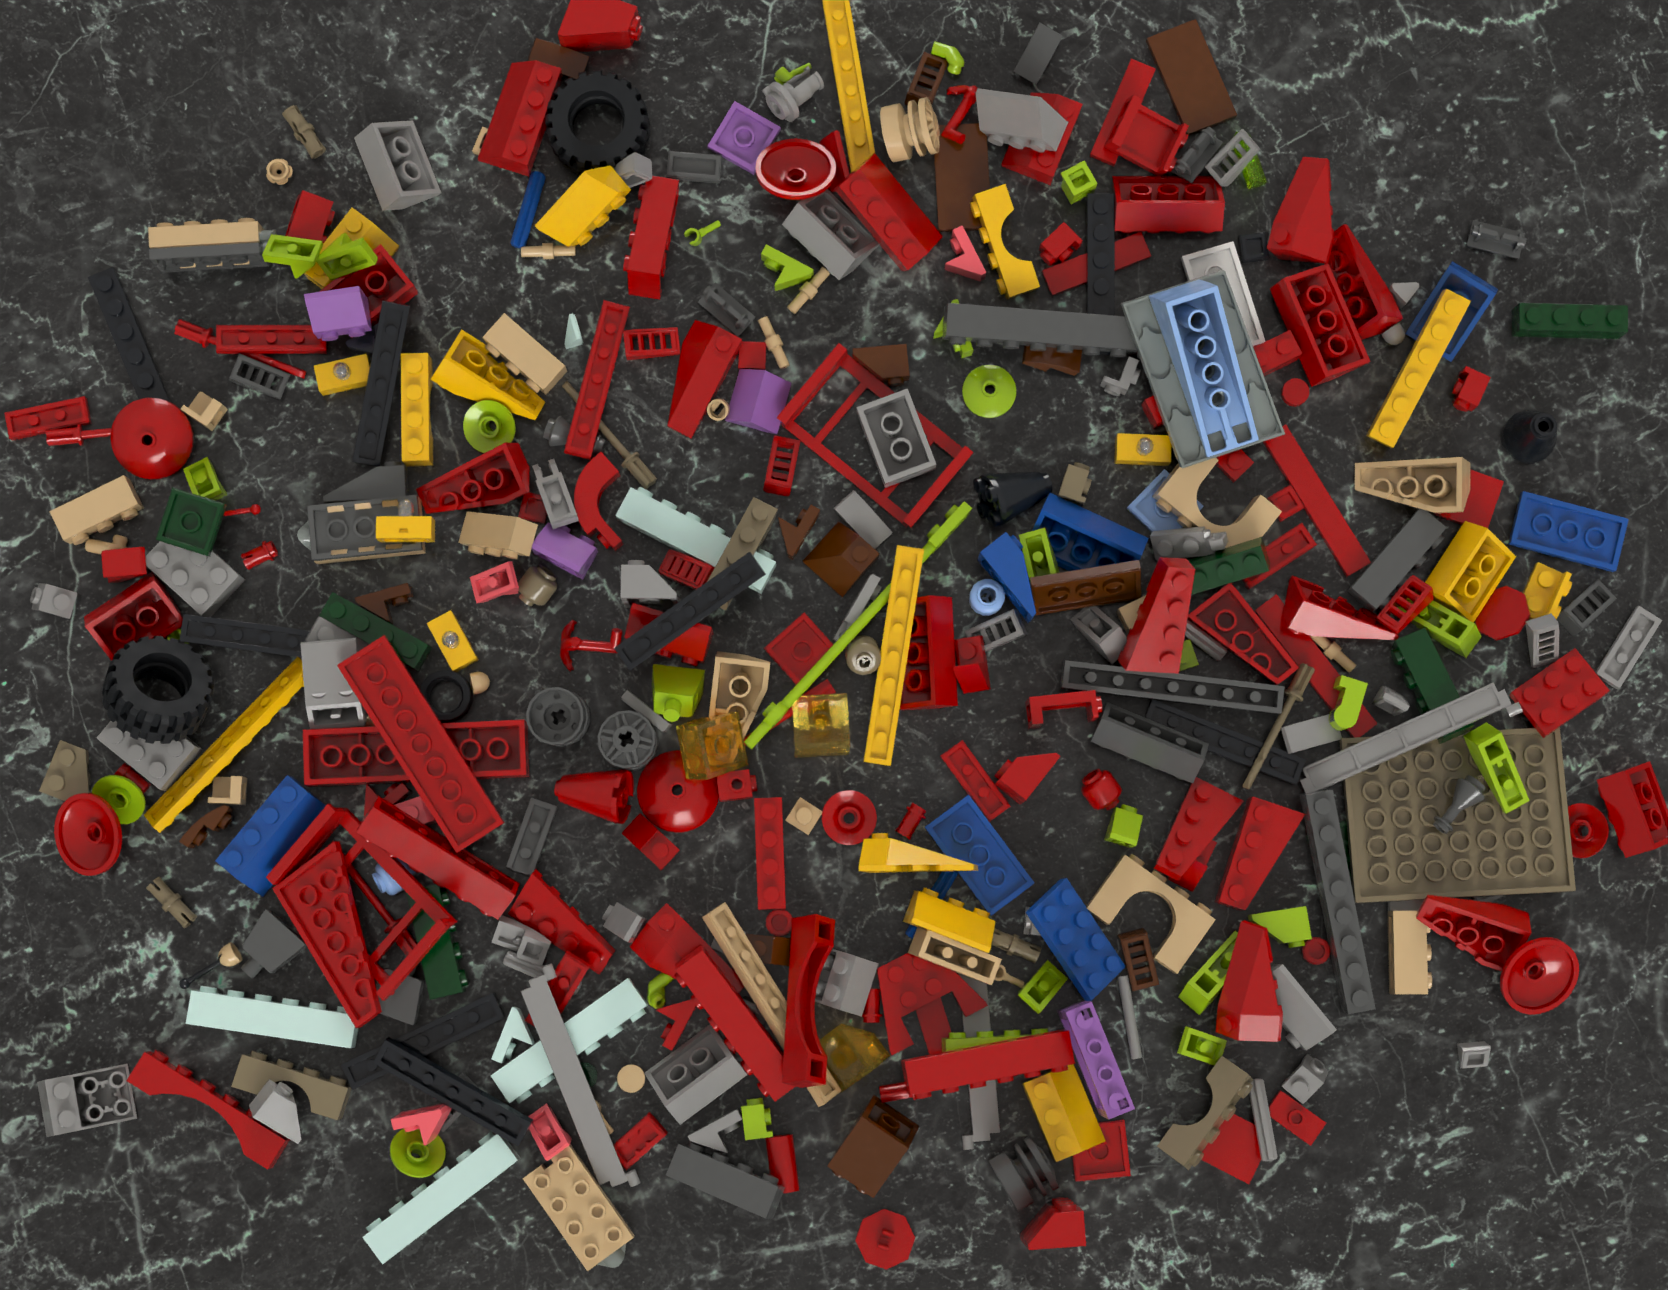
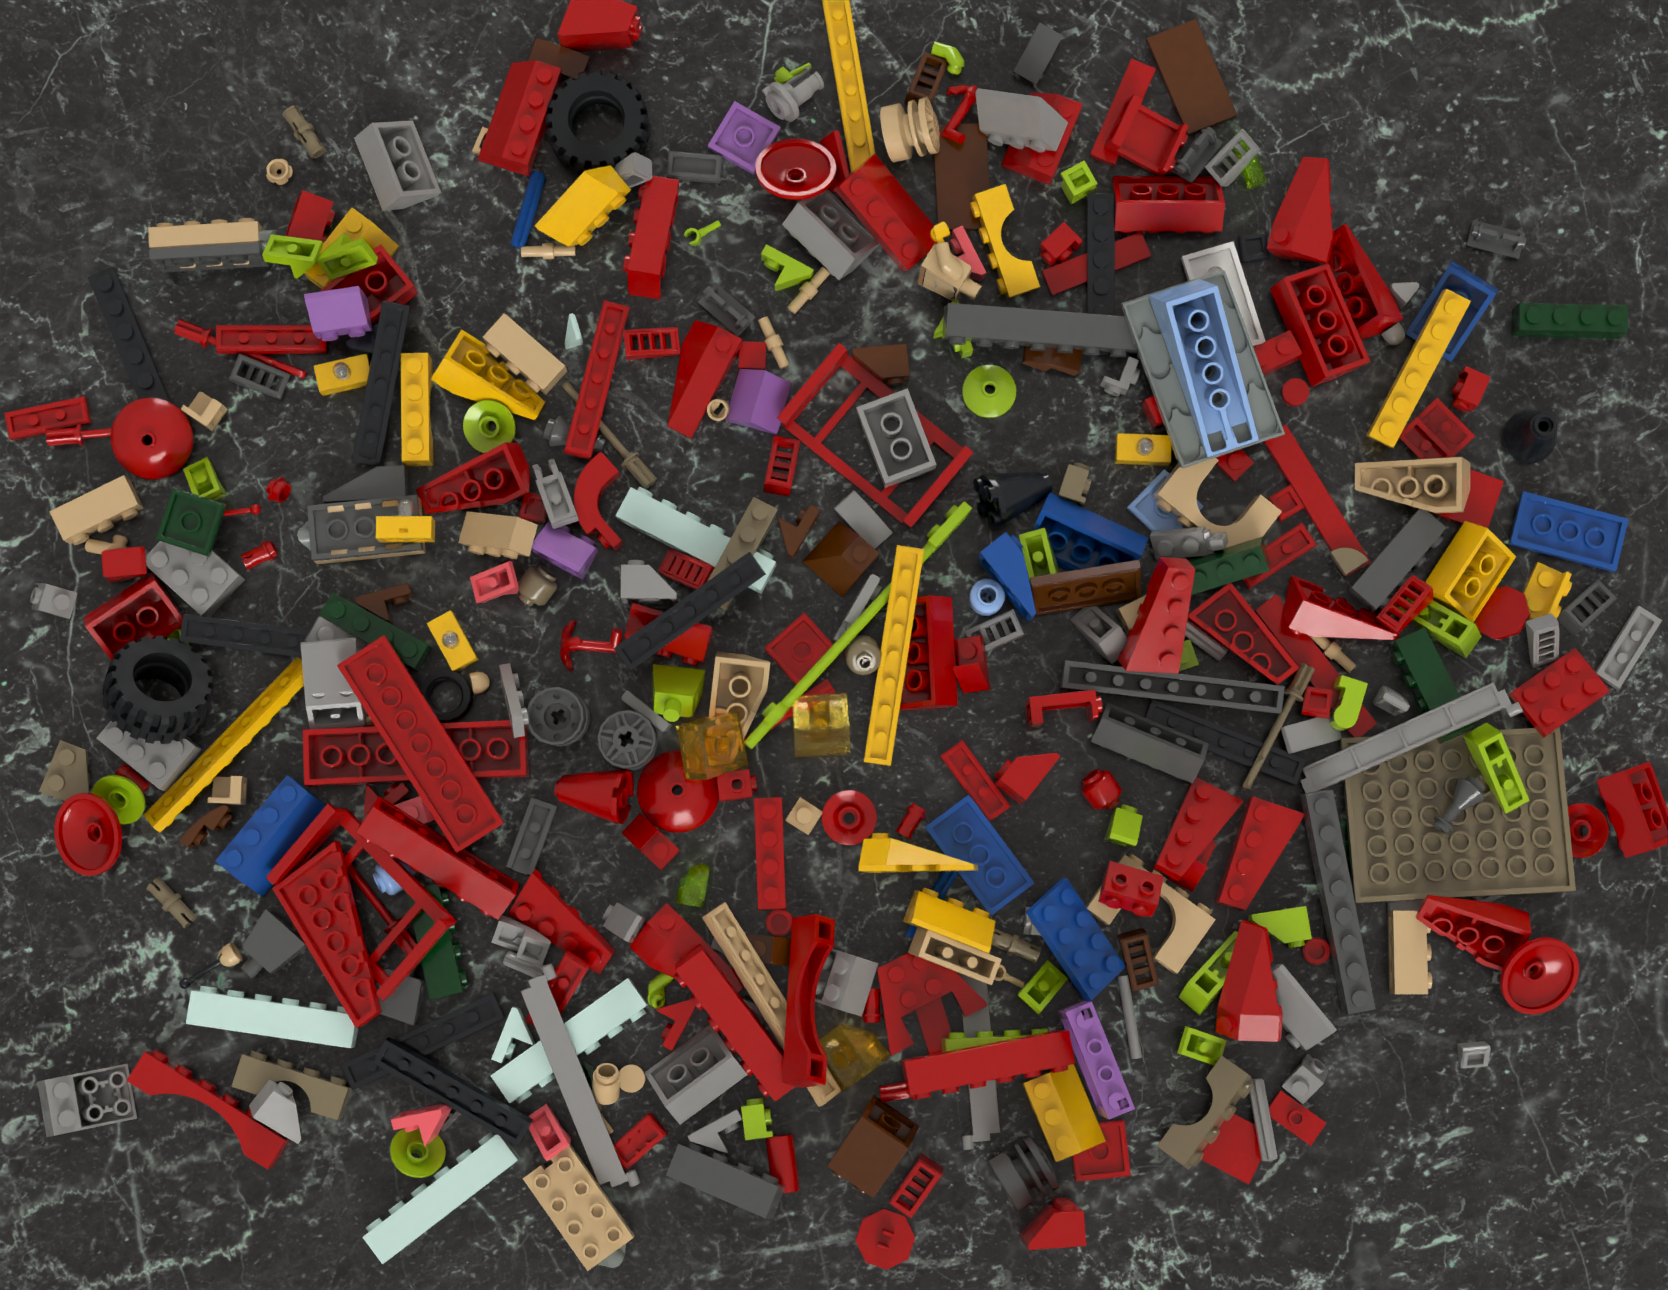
none -> red plate [266,477,291,503]
none -> light grey plate [499,663,529,738]
none -> tan brick [592,1063,621,1105]
none -> clear neon green rock [676,863,710,908]
none -> red slope [888,1153,944,1218]
none -> tan torso [918,222,982,301]
none -> red brick [1098,861,1164,917]
none -> red tile [1301,686,1334,719]
none -> dark tan tile [1329,548,1368,576]
none -> red slope [1399,398,1475,459]

